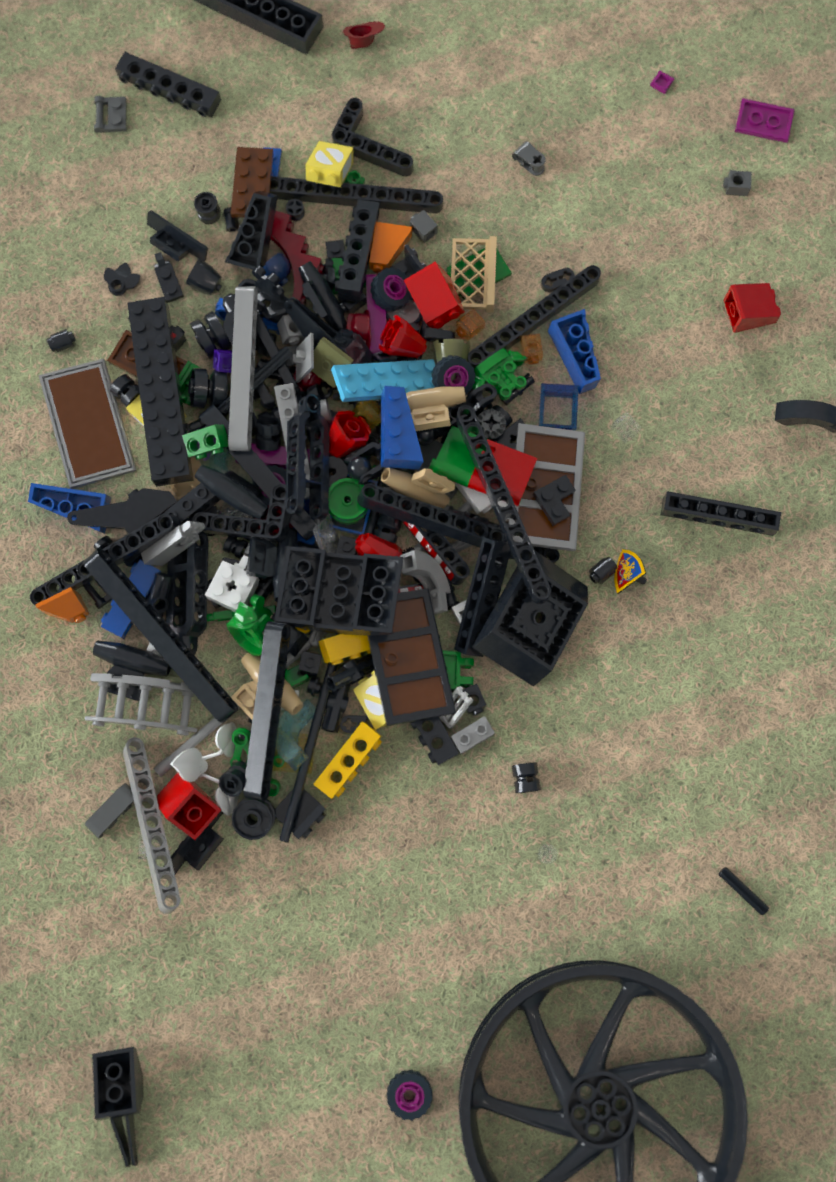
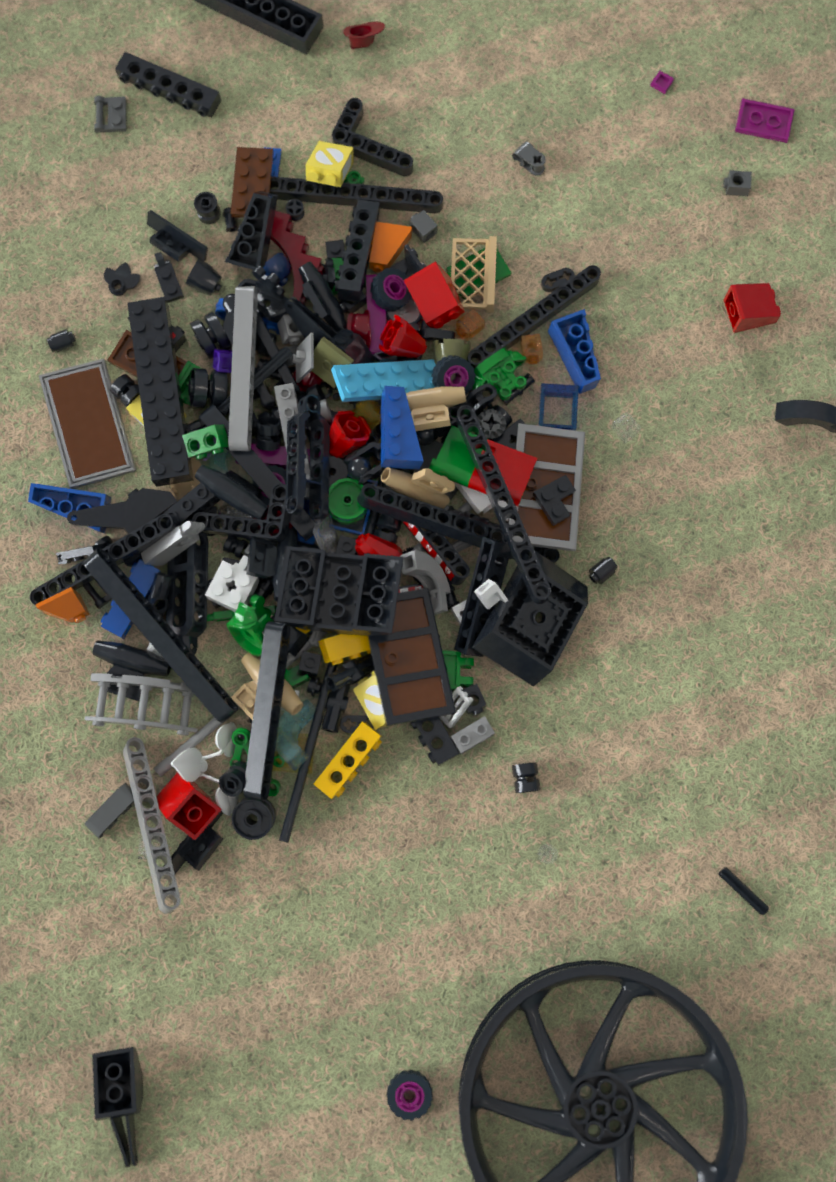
black bracket [275,789,327,840] -> none
shield [614,549,647,594] -> none
black brick [660,491,781,536] -> none
none -> hinge [56,543,105,564]
none -> white panel [474,579,508,609]

